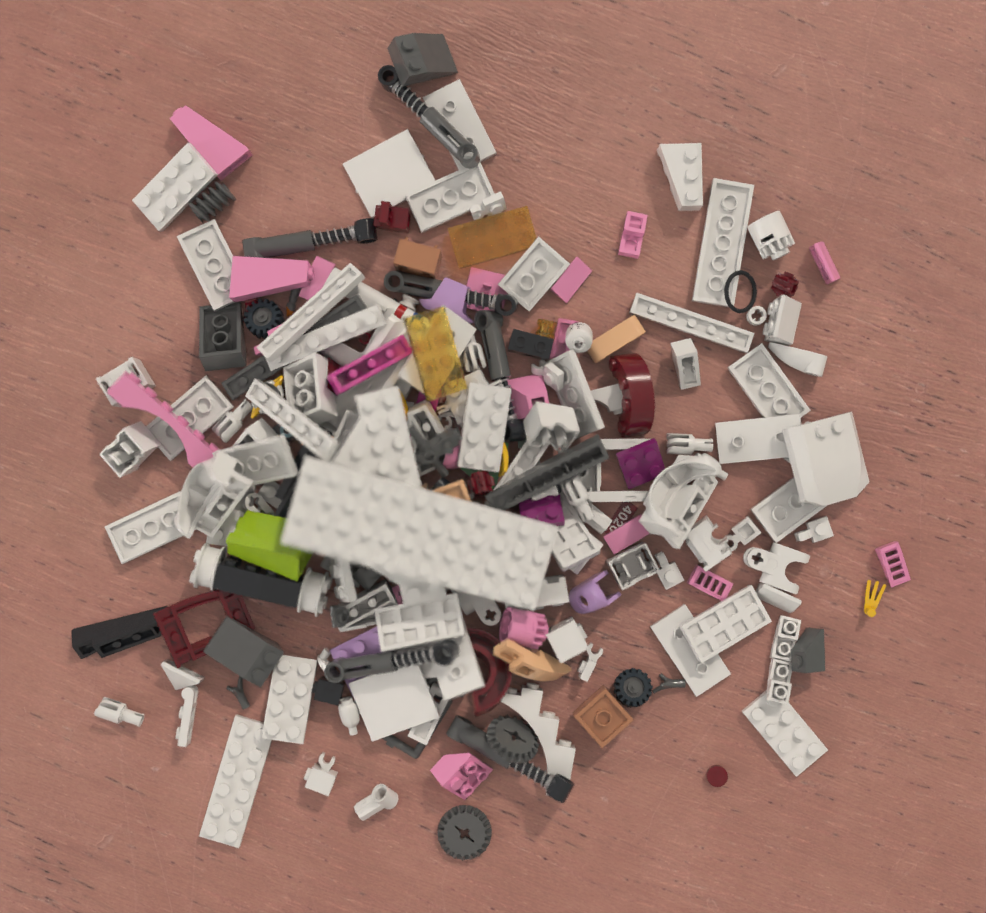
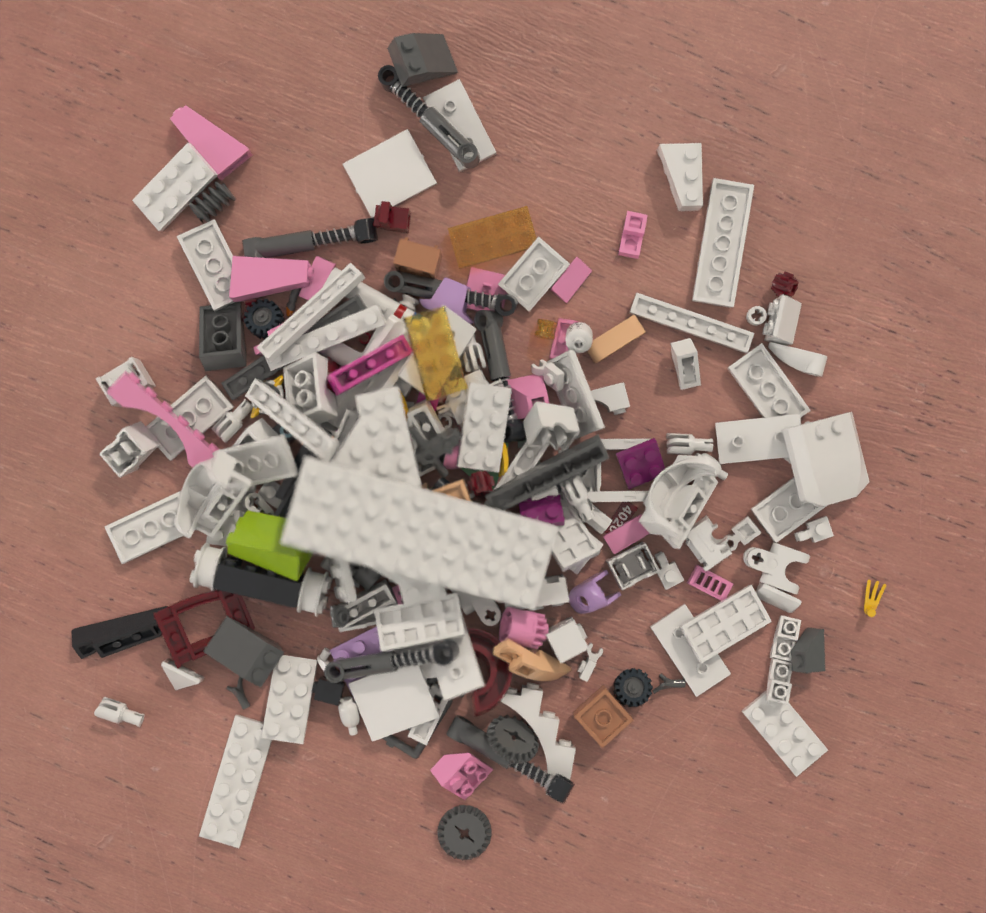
white plate [176,685,199,747] -> none
white brick [304,752,338,796] -> none
white piece [354,784,398,821] -> none
white plate [405,162,495,233] -> none
white plate [469,191,507,221] -> none
black brick [508,329,554,361] -> none
dark red brick [609,353,655,438] -> none
dark red tile [706,765,728,787] -> none
black piece [724,270,757,313] -> none
white gear [747,210,795,260] -> none
bright pink slope [809,242,840,285] -> none
bright pink slope [875,541,911,588] -> none

